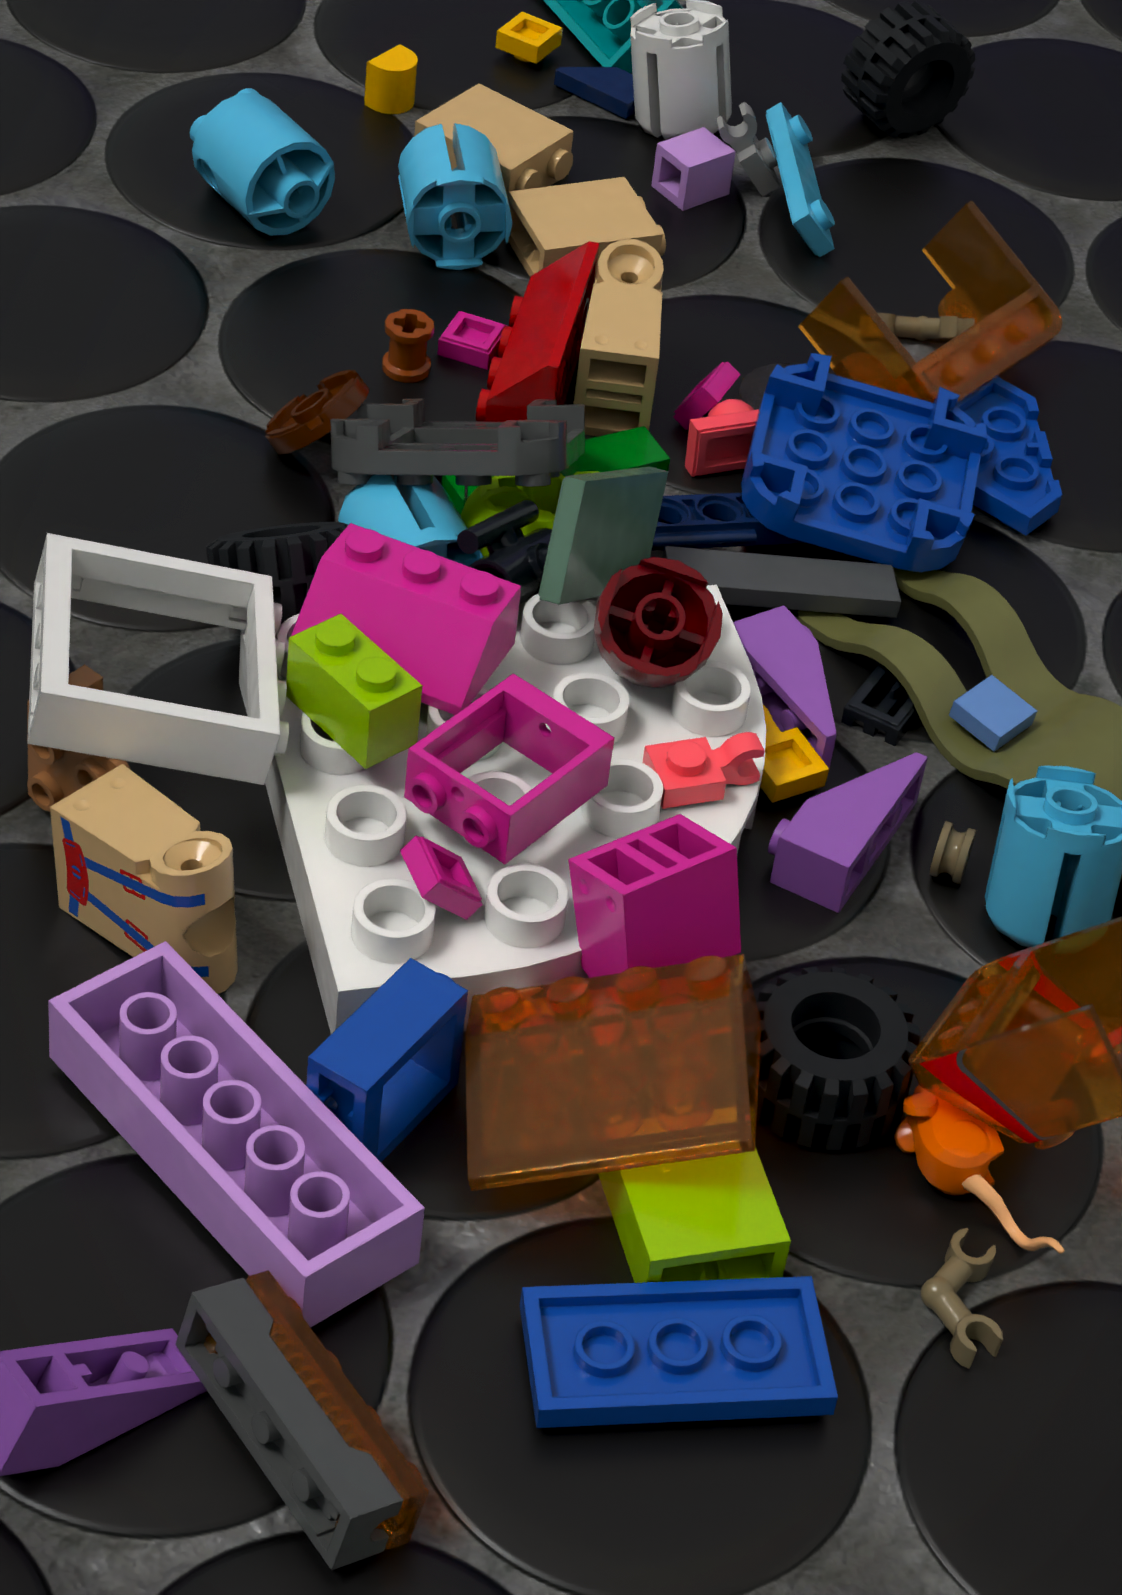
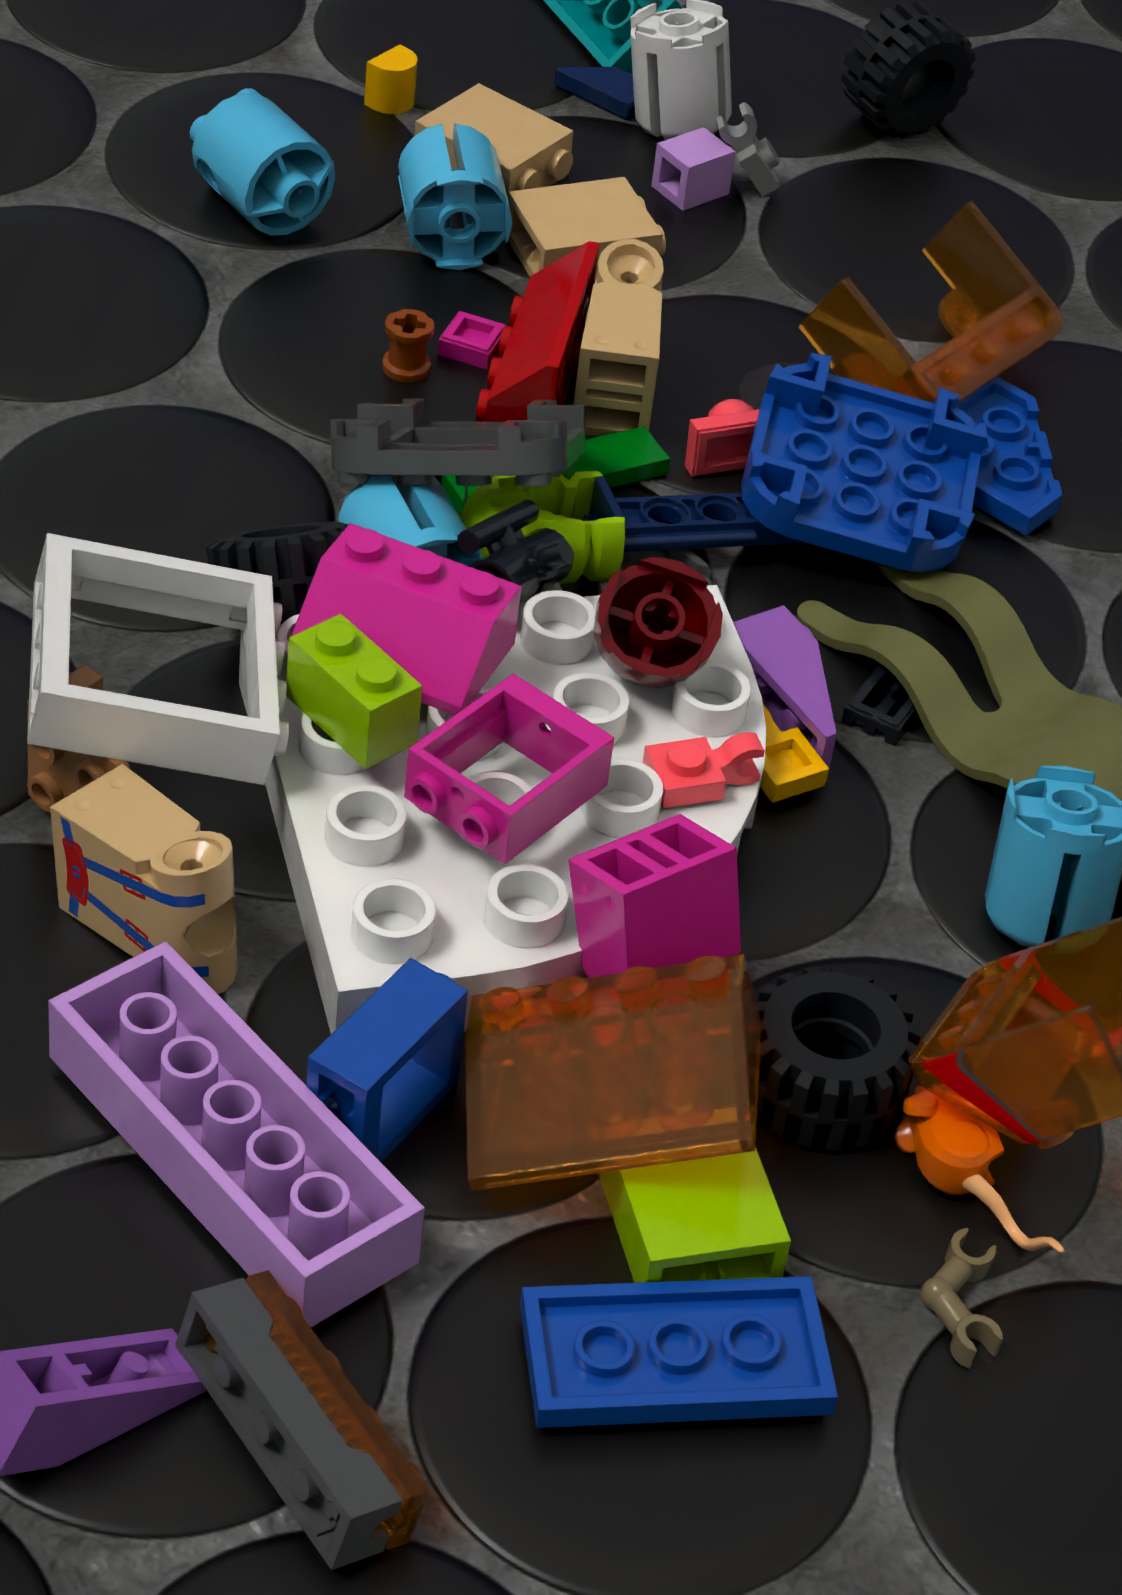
reddish brown tile [265,370,370,455] -> none
dark pink tile [400,835,483,920] -> none
yellow plate [495,12,563,64] -> none
sand green tile [538,466,669,605] -> none
dark grey tile [662,546,901,618] -> none
dark pink tile [673,361,741,430] -> none
medium azure plate [766,102,835,258] -> none
medium lavender slope [768,752,928,913] -> none
dark tan arm [862,313,975,341] -> none
dark tan bush [929,821,977,884] -> none
medium blue tile [949,675,1037,752] -> none

